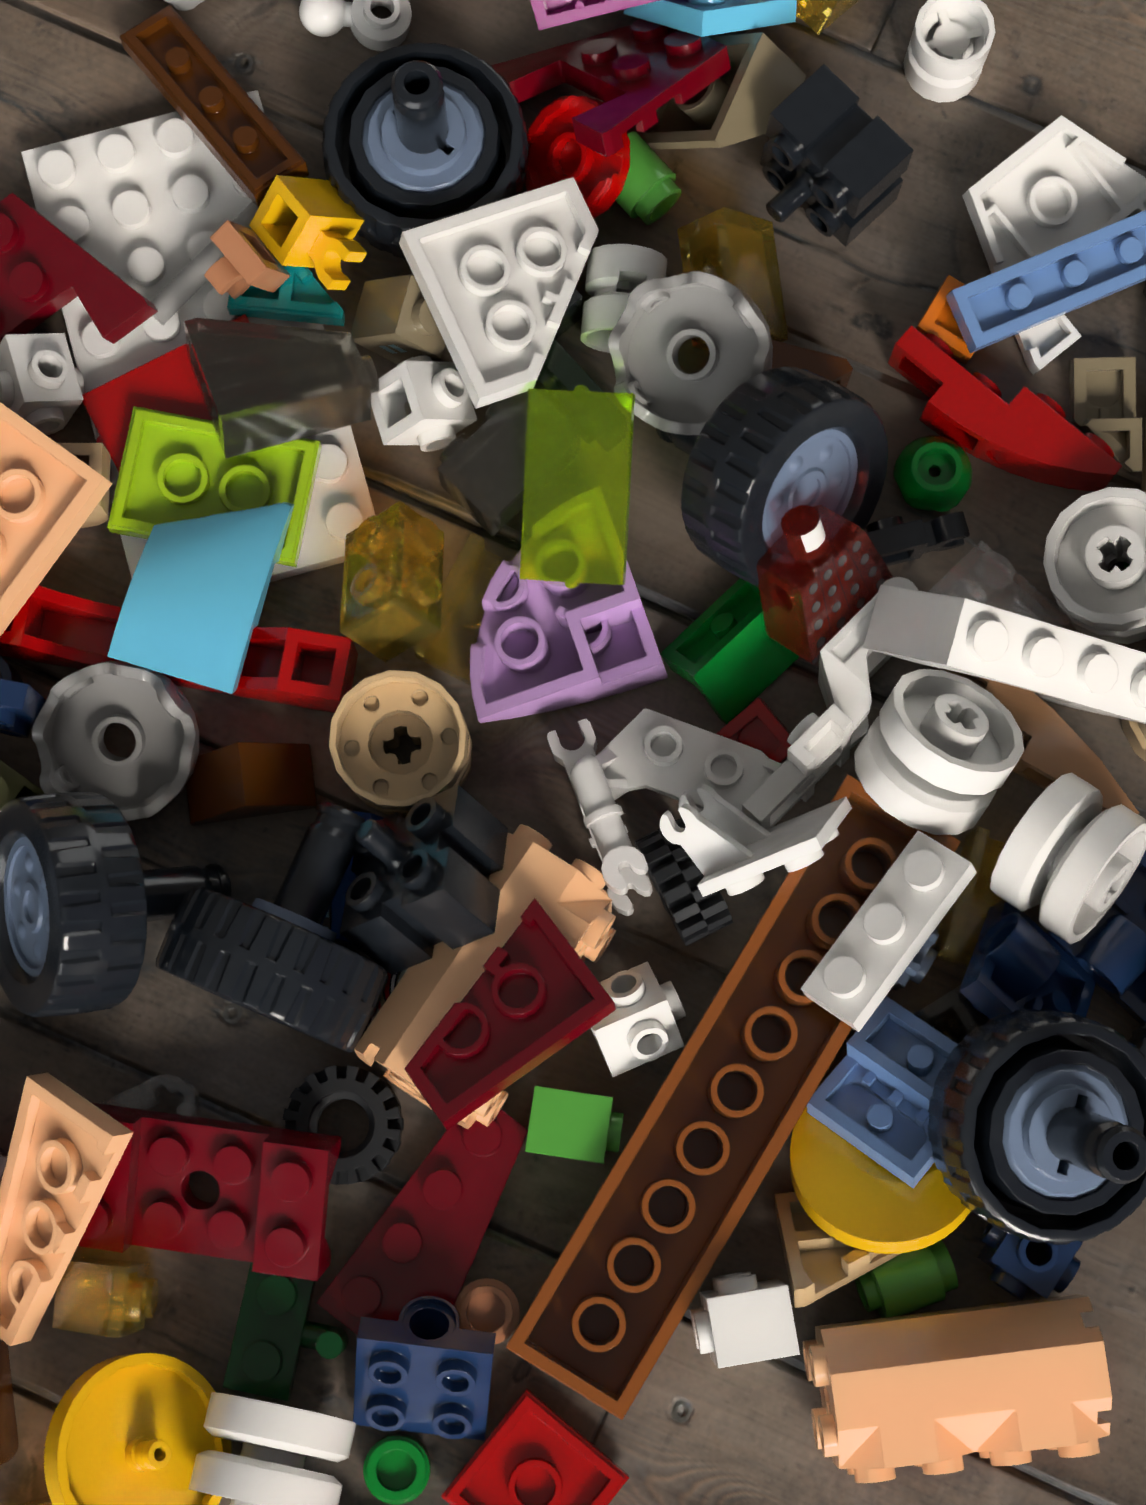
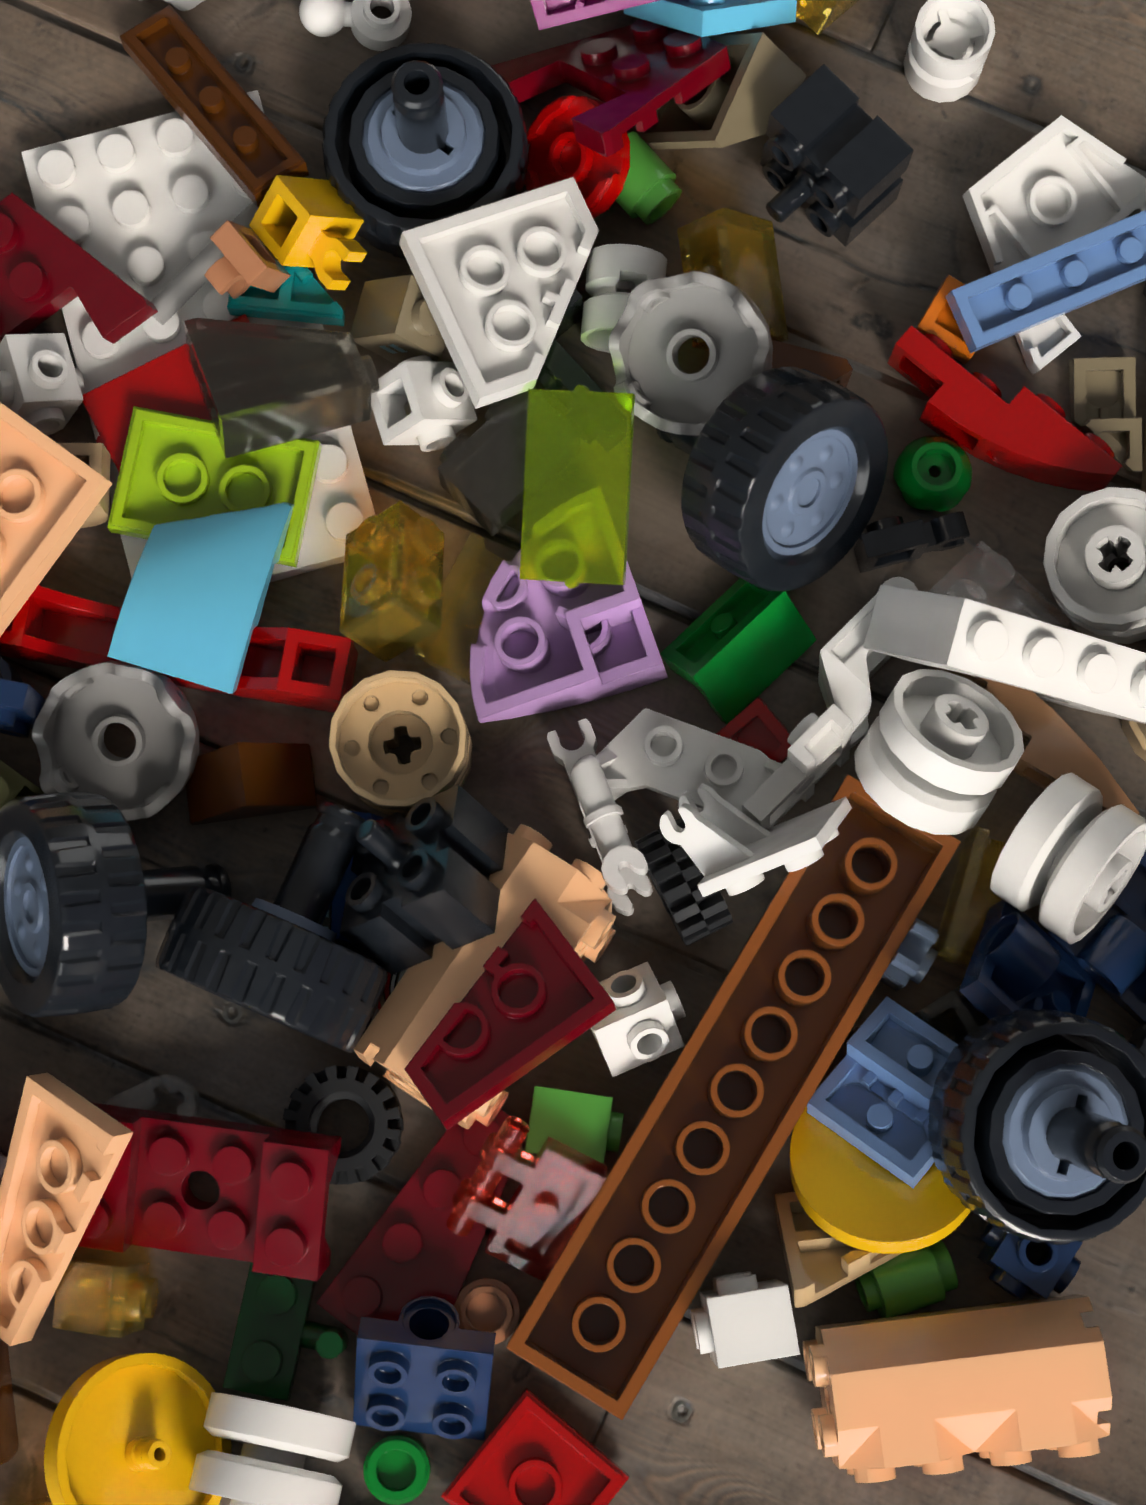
clear red torso [756,505,893,665] -> none
white plate [801,830,977,1032] -> none
none -> clear red plate [446,1116,607,1282]

